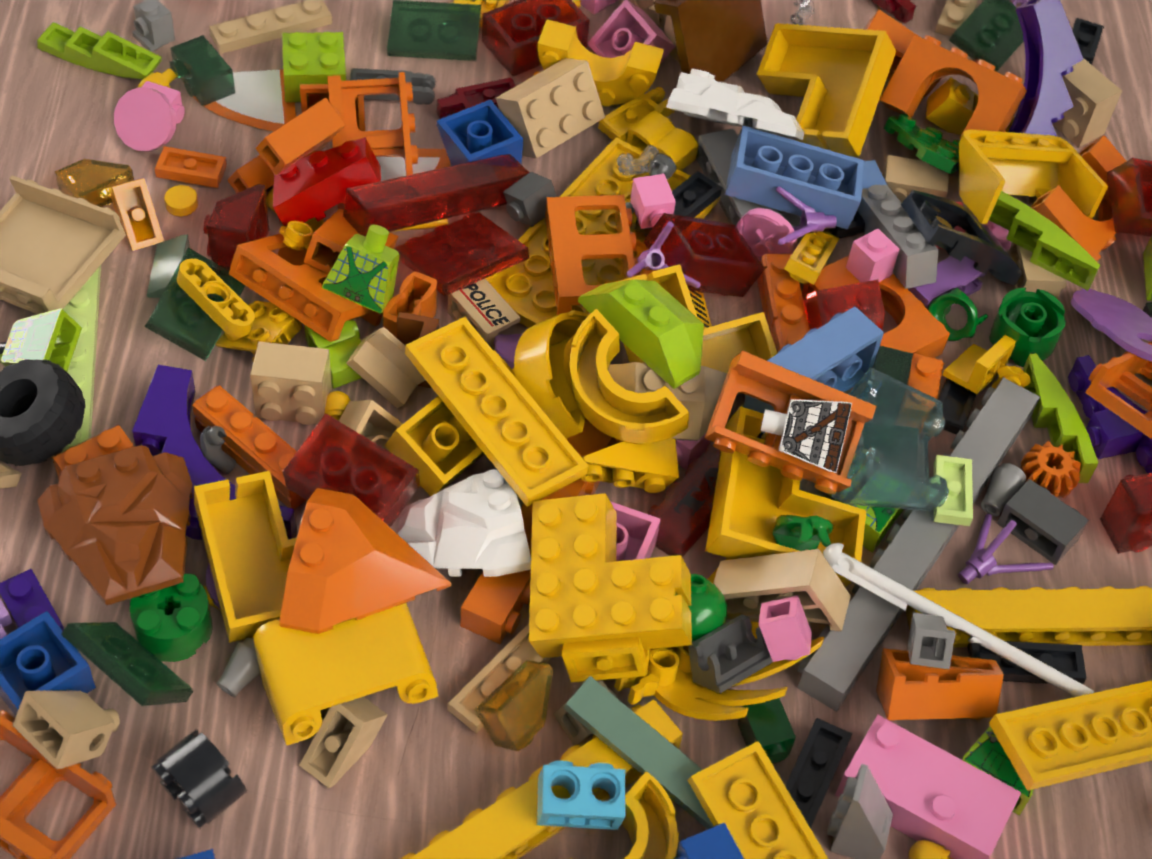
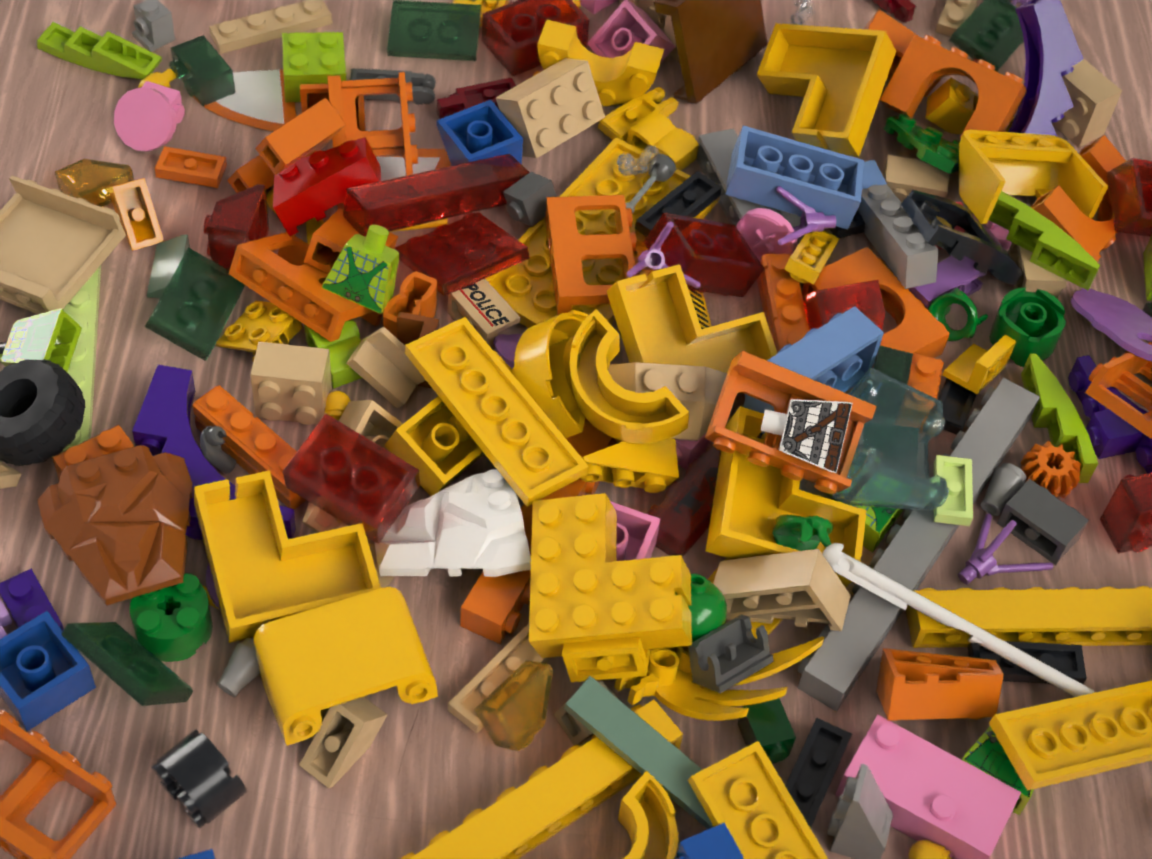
tan torso [13,691,120,769] -> none
yellow tile [164,185,198,216] -> none
yellow beam [177,259,255,337] -> none
yellow plate [279,221,314,251] -> none
orange wedge [280,488,451,634] -> none
medium azure brick [537,760,625,830] -> none
lime wedge [578,279,704,389] -> none
bright pink brick [630,174,676,229] -> none
white wedge [666,69,804,140] -> none
bright pink brick [758,595,812,662] -> none
bright pink brick [846,228,900,289] -> none
light grey brick [907,612,955,669] -> none
yellow plate [992,365,1031,389] -> none
black hinge [1072,18,1104,65] -> none

